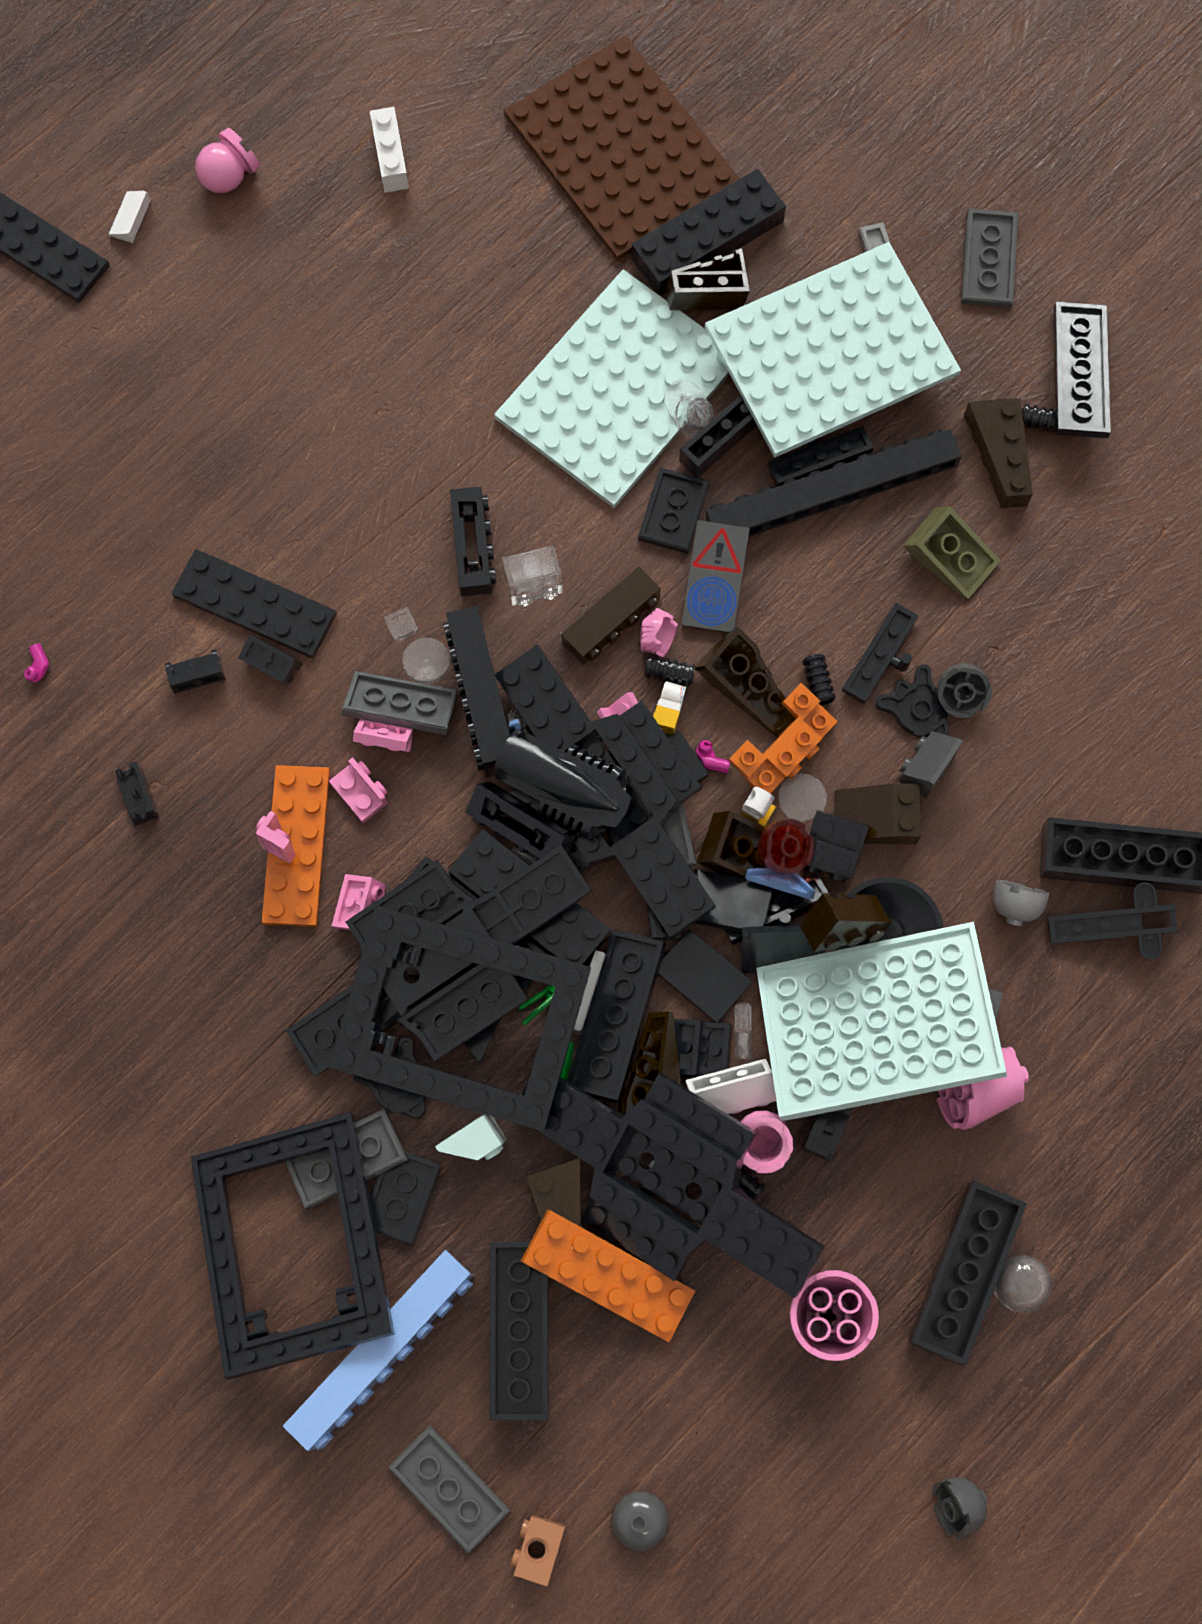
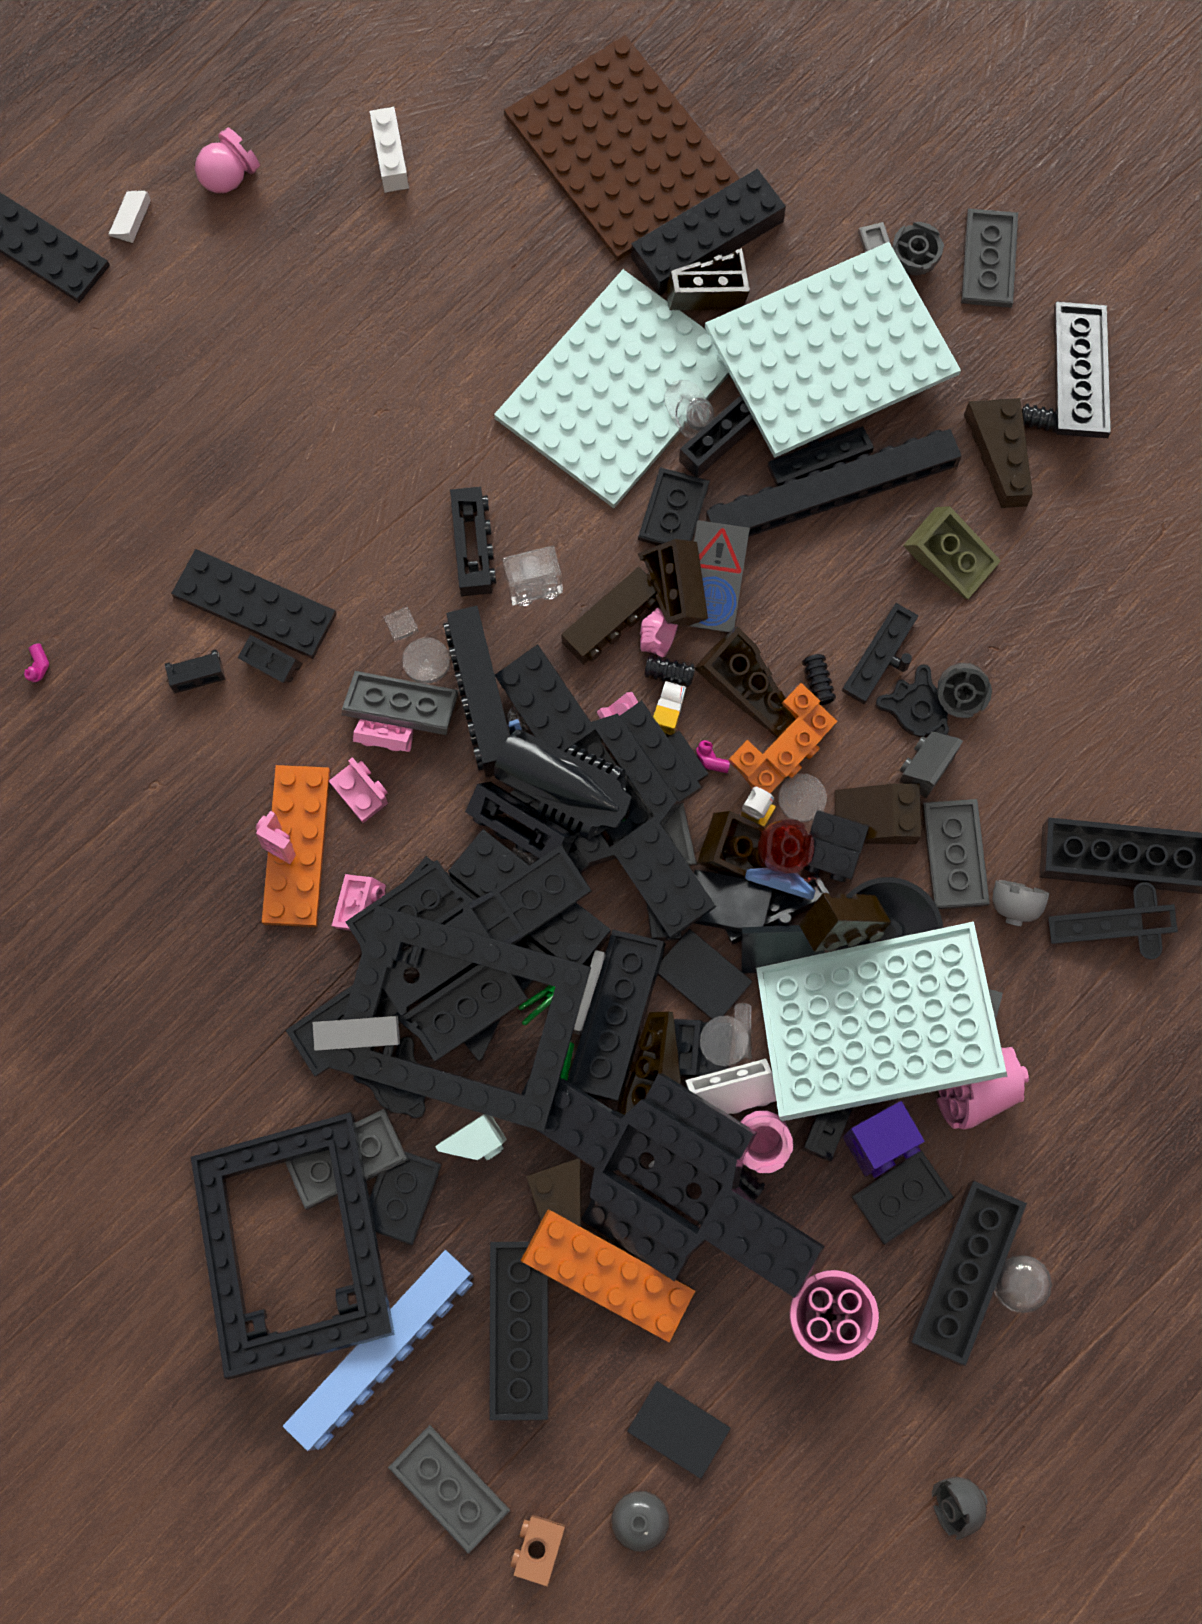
black hinge [115,761,159,826] -> none
none -> light grey tile [313,1016,400,1051]
none -> black tile [627,1381,731,1479]
none -> dark brown wedge [638,539,708,626]
none -> clear piece [700,1016,750,1066]
none -> dark purple piece [843,1101,925,1178]
none -> black tile [851,1150,954,1245]
none -> dark grey cylinder [892,222,944,276]
none -> dark grey tile [922,799,990,910]

